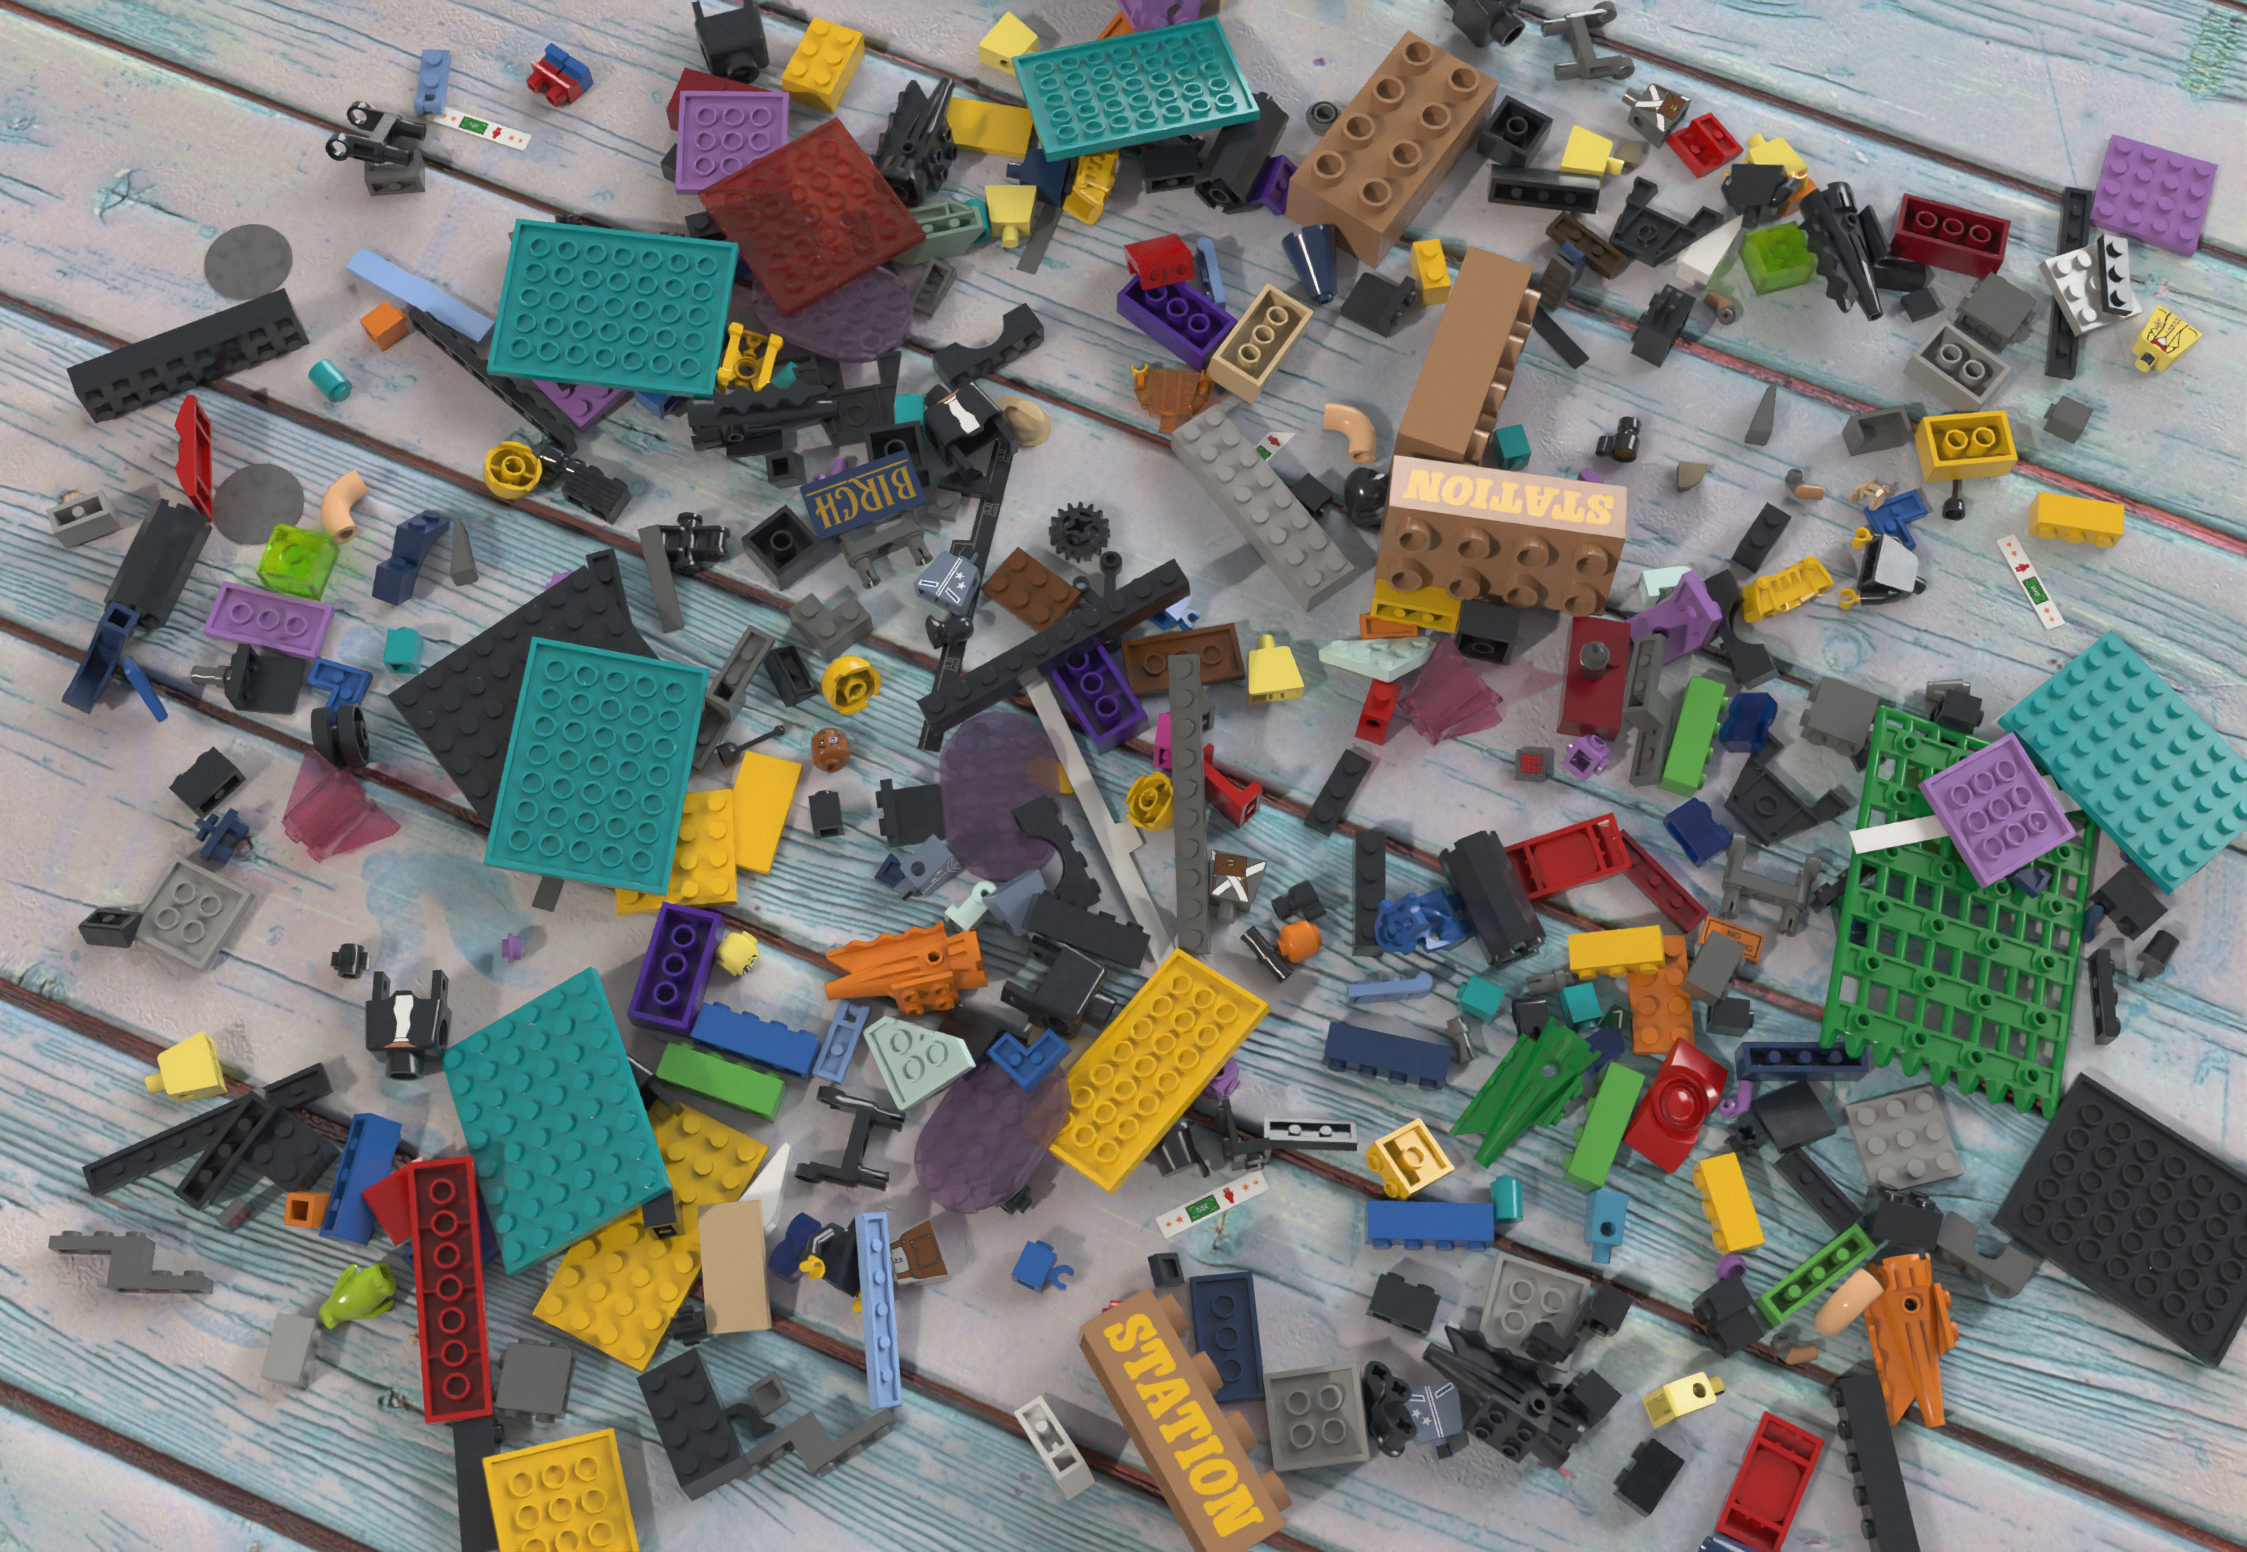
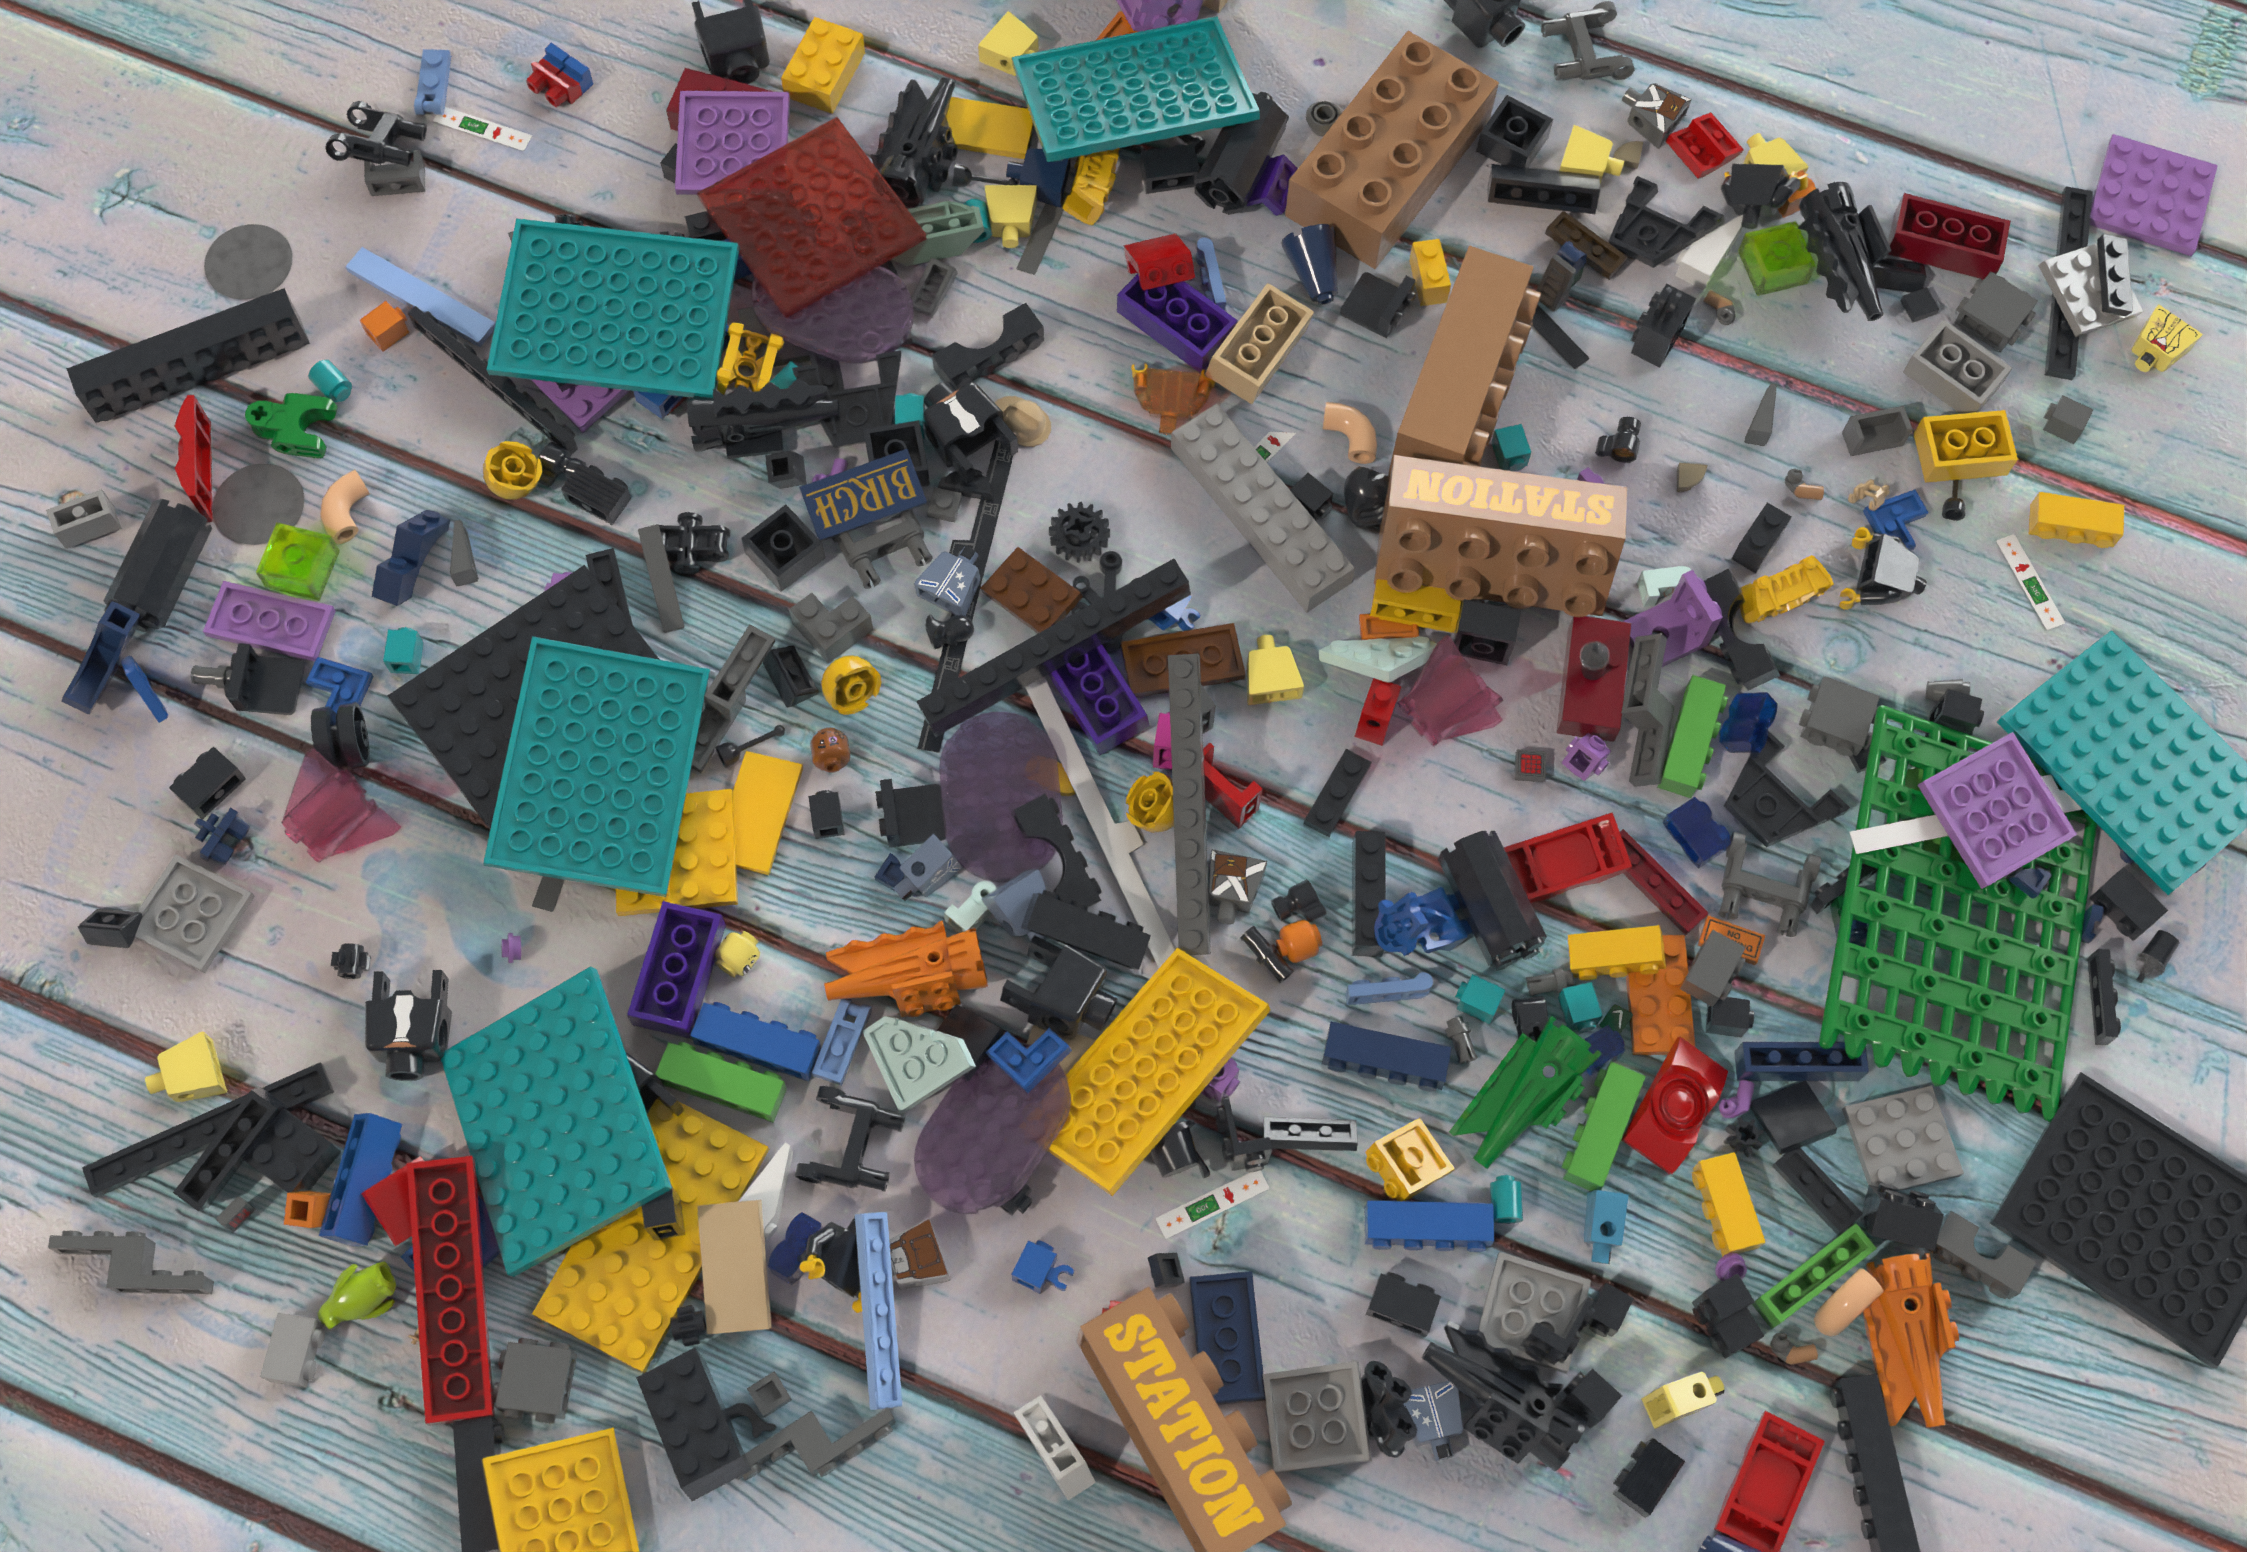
none -> green piece [245,393,338,459]
none -> black hinge [952,164,1018,187]

